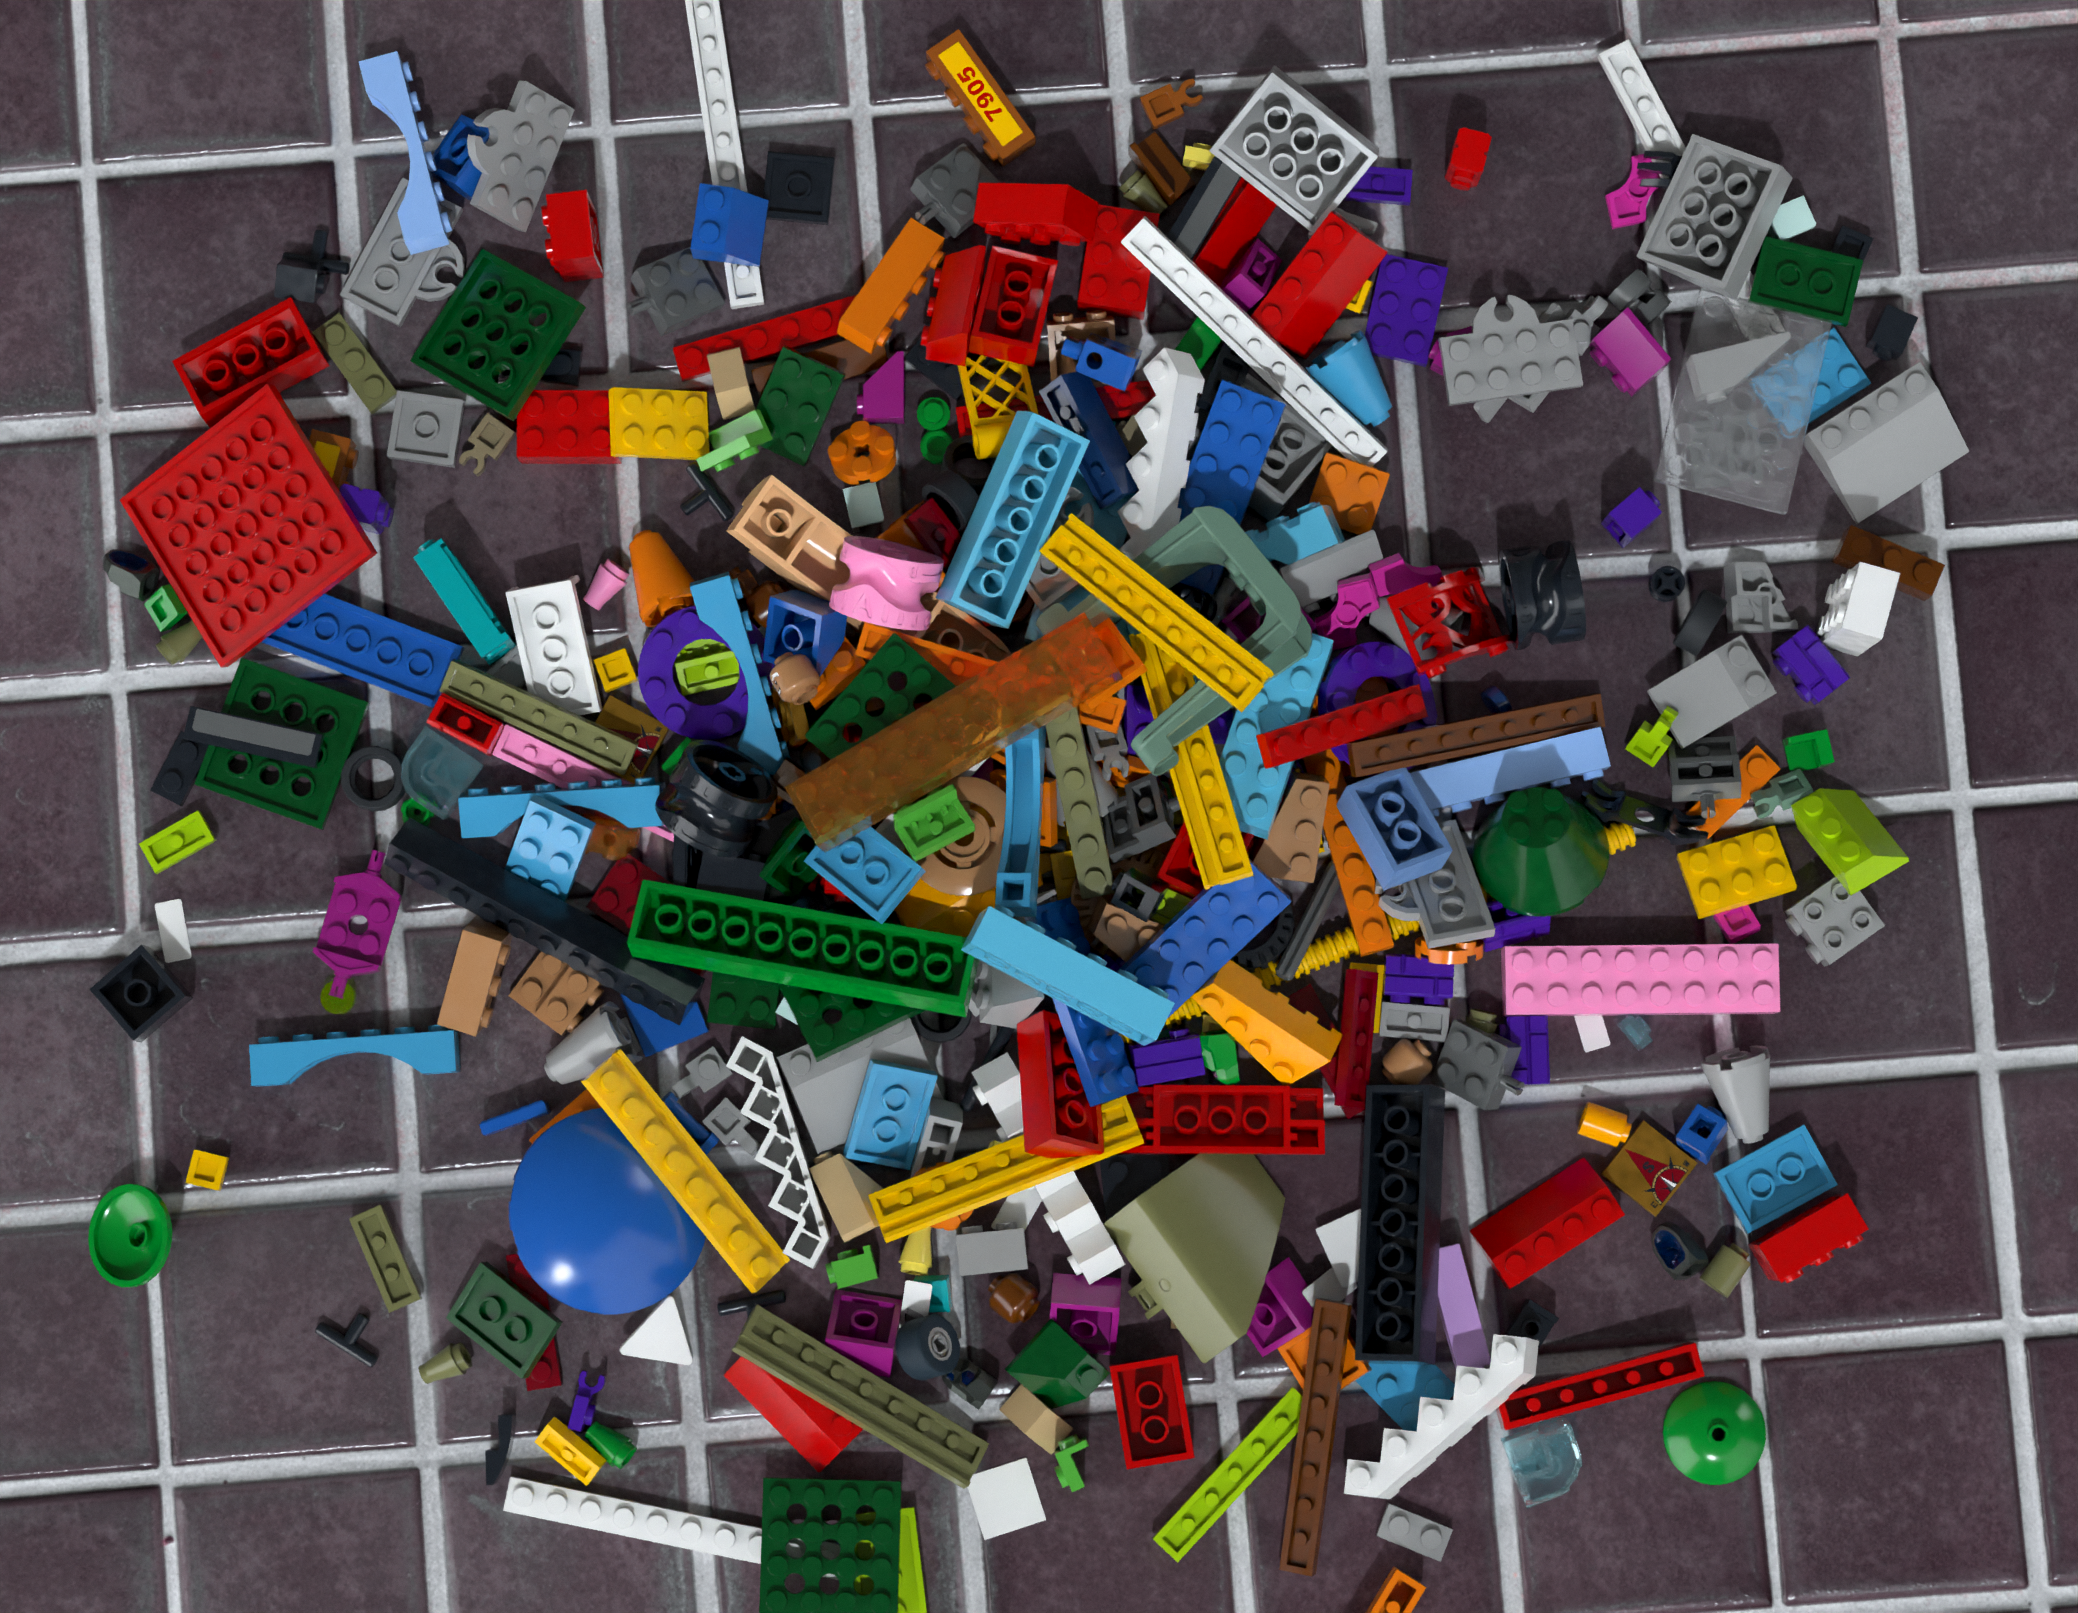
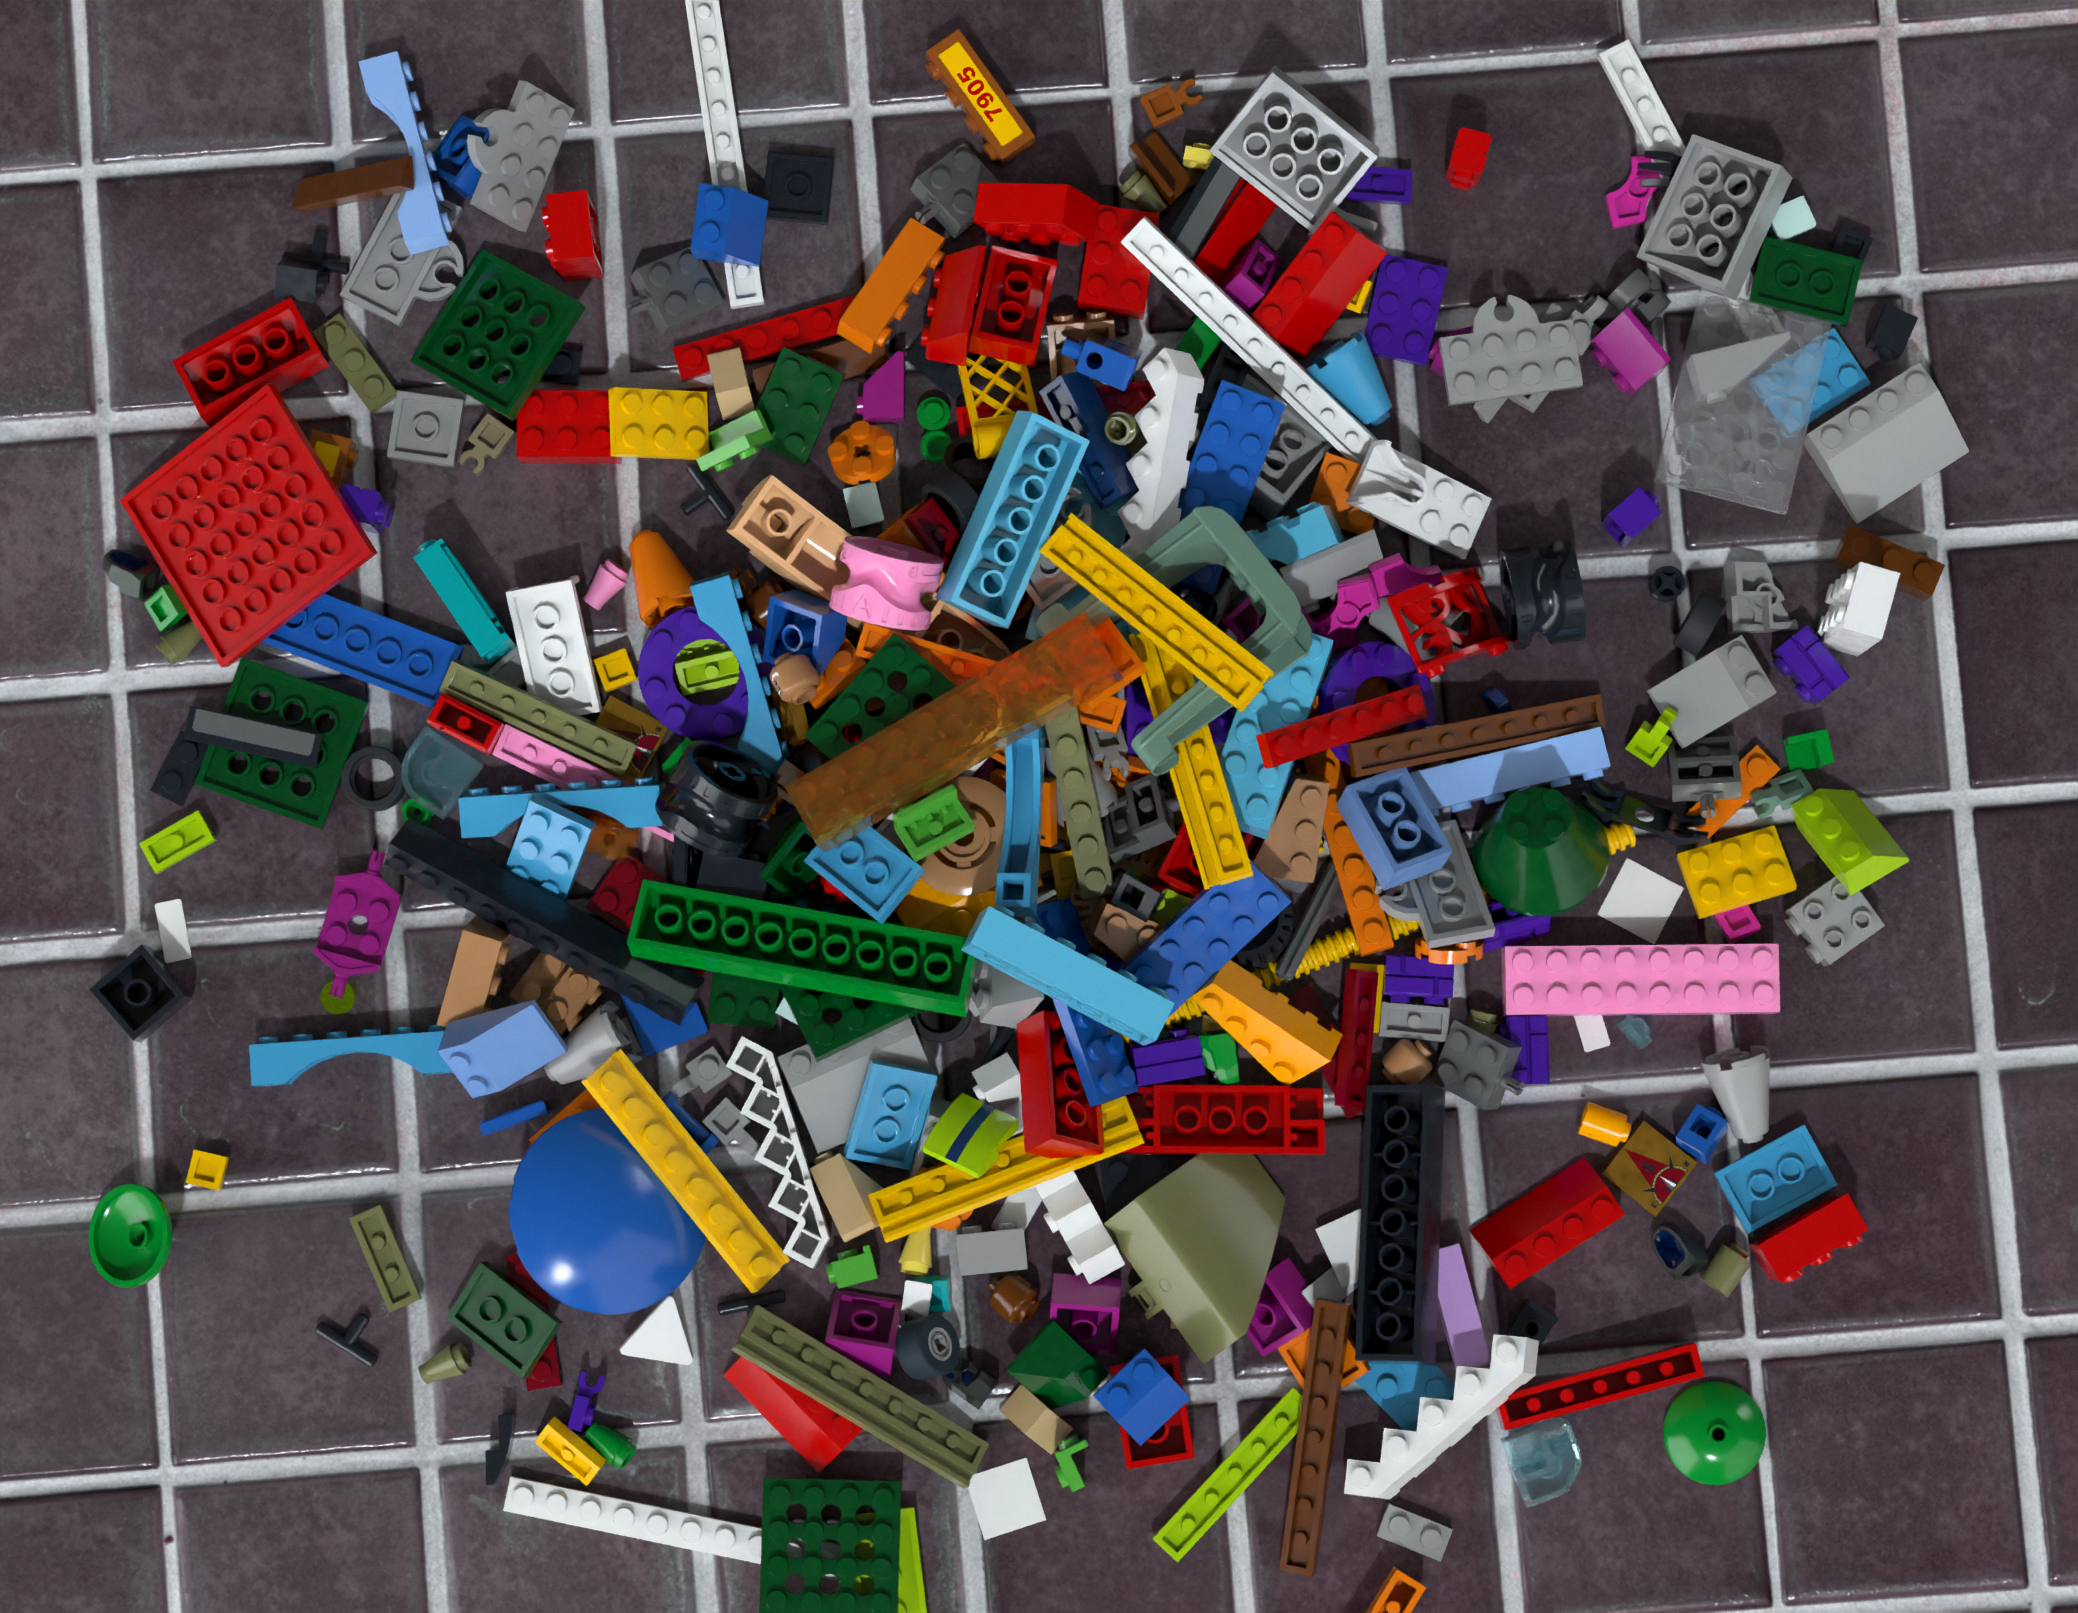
none -> reddish brown slope [292,156,414,213]
none -> medium blue slope [438,1000,568,1098]
none -> lime slope [922,1093,1019,1179]
none -> blue slope [1093,1347,1191,1446]
none -> olive cone [1105,411,1140,445]
none -> white plate [1346,440,1491,560]
none -> white sticker [1597,858,1684,944]

